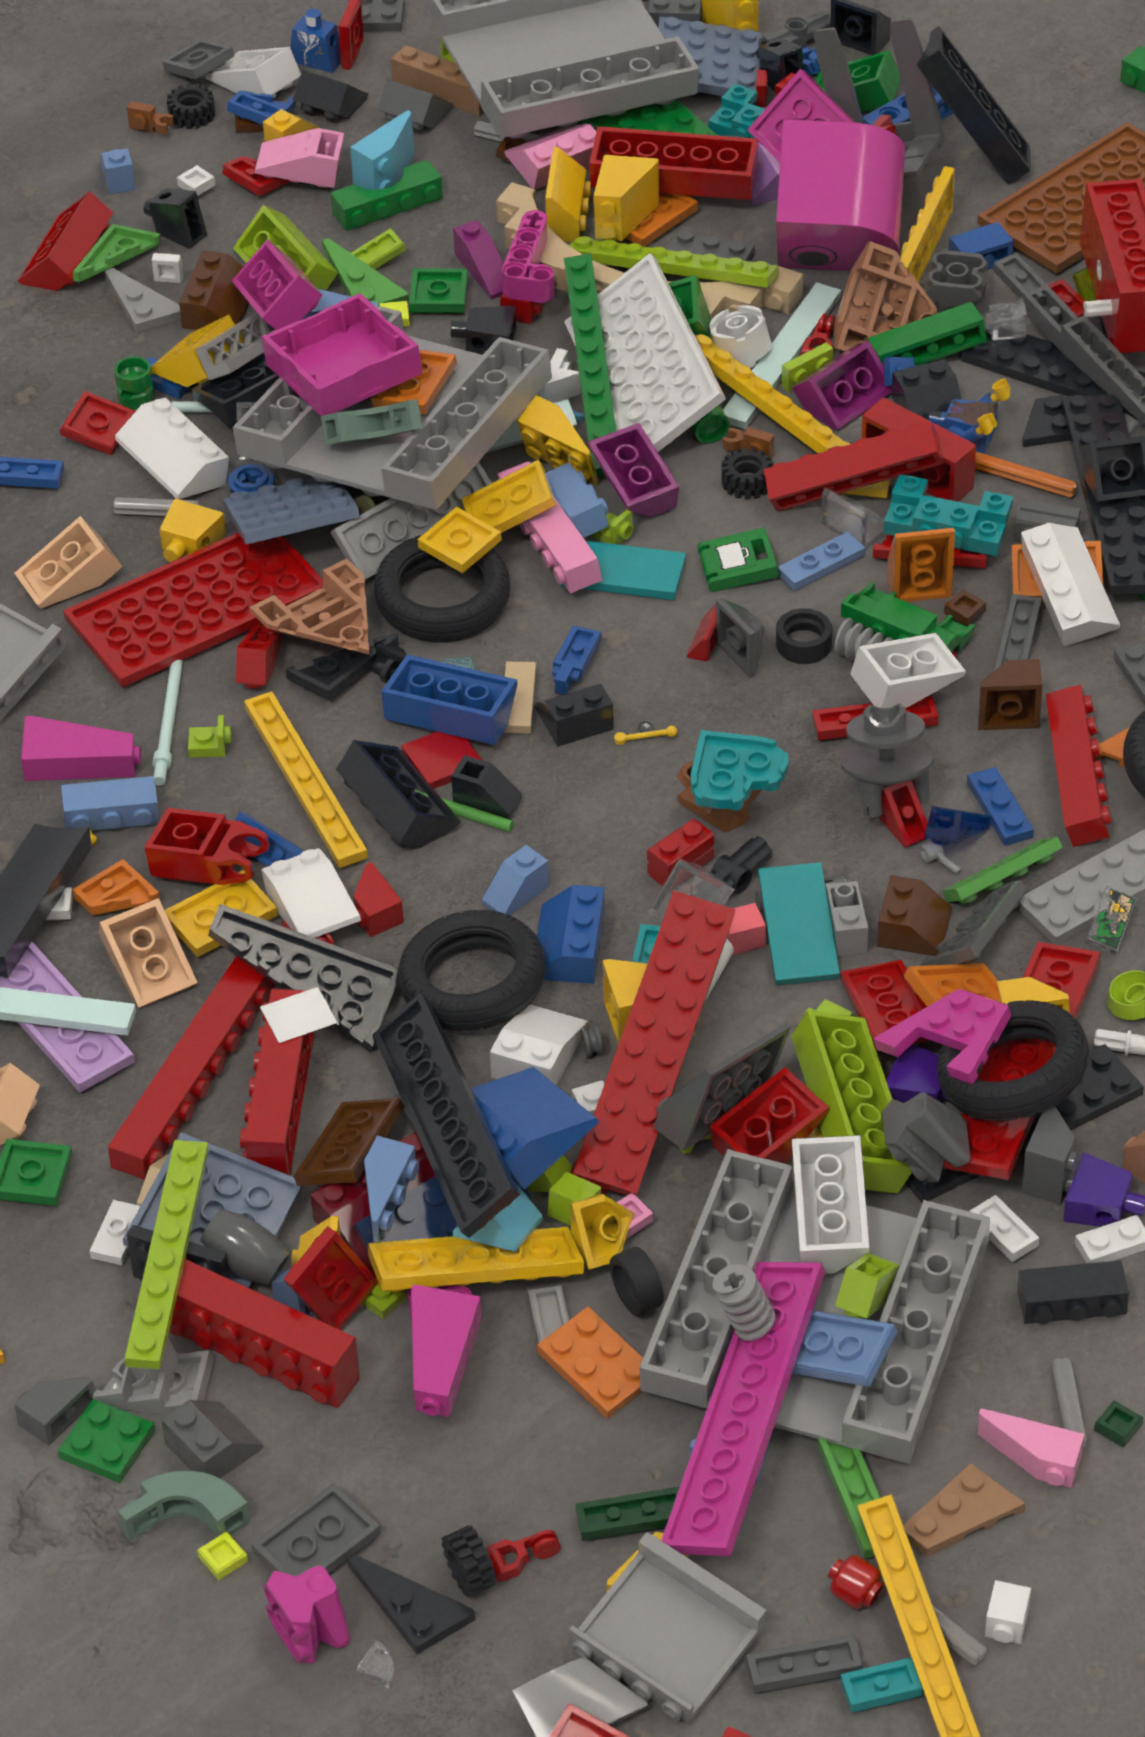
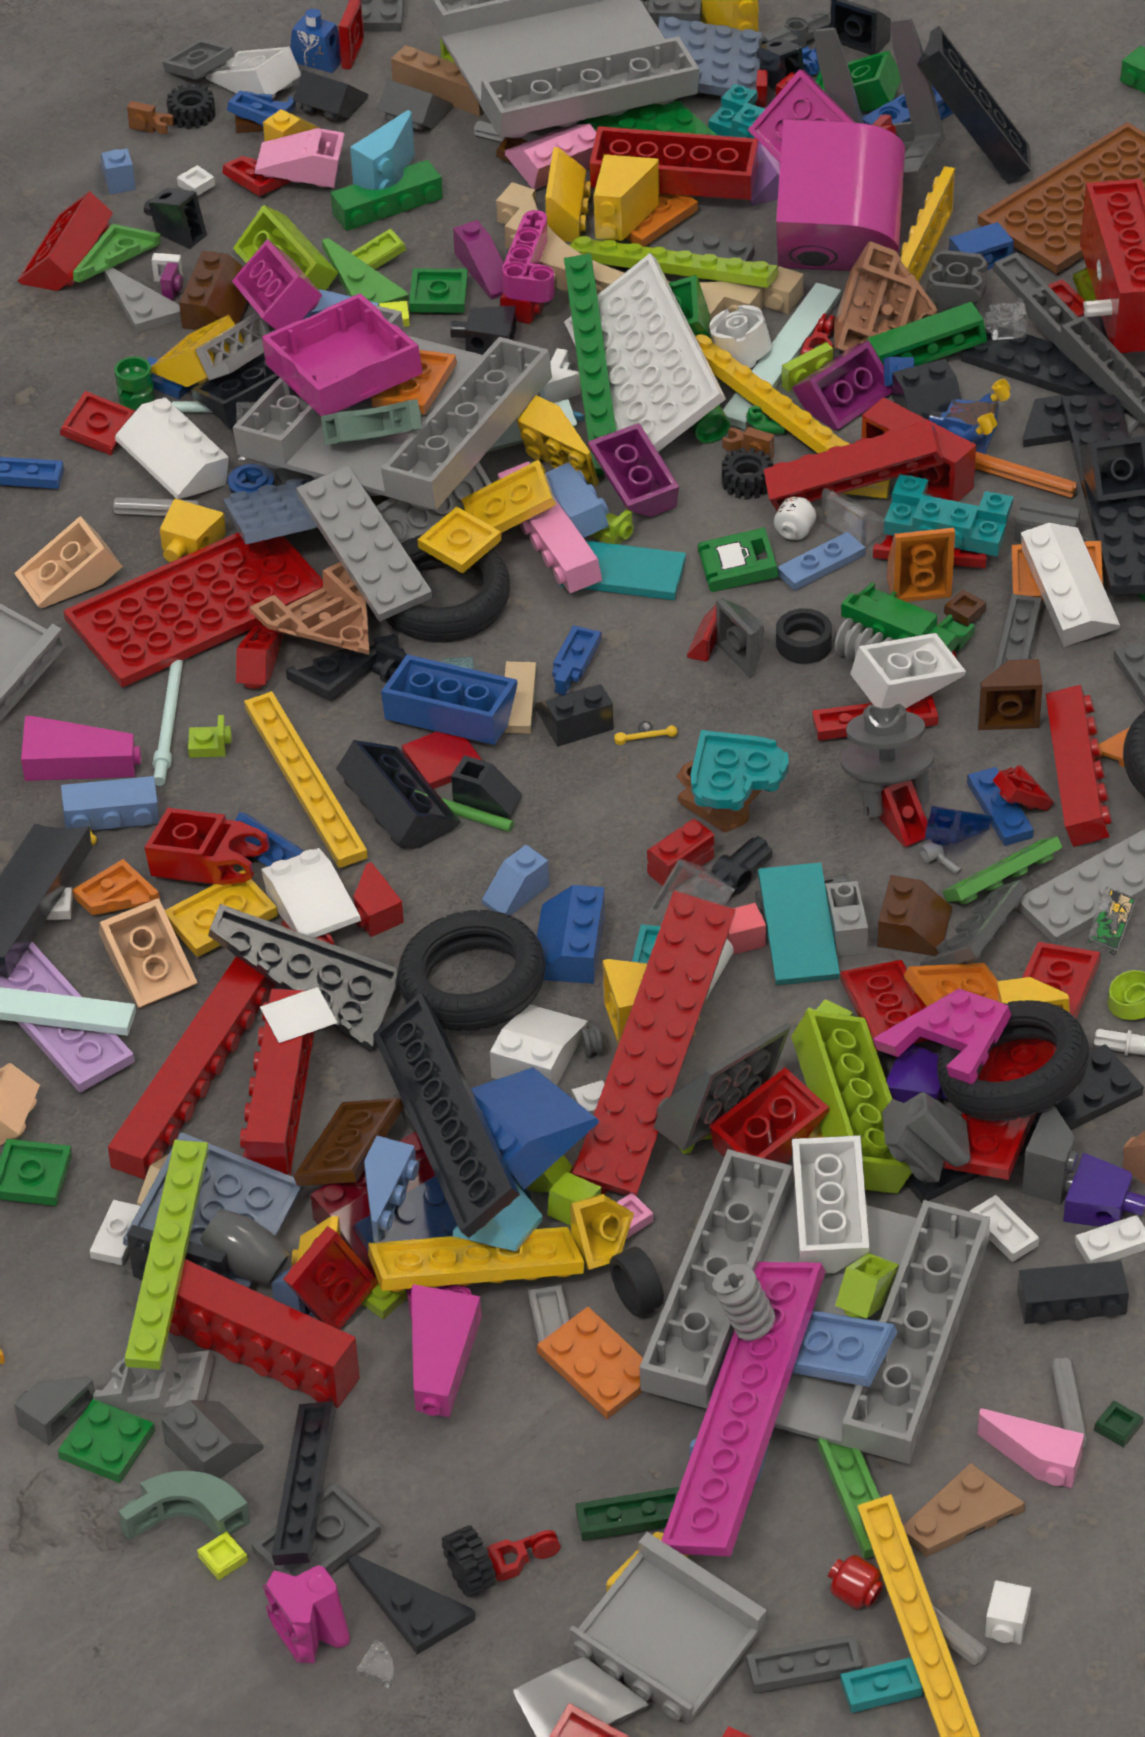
none -> magenta plate [160,262,183,301]
none -> black plate [272,1401,336,1566]
none -> light grey plate [296,465,432,622]
none -> green arm [746,406,784,435]
none -> white head [774,497,816,540]
none -> red wing [992,765,1054,811]

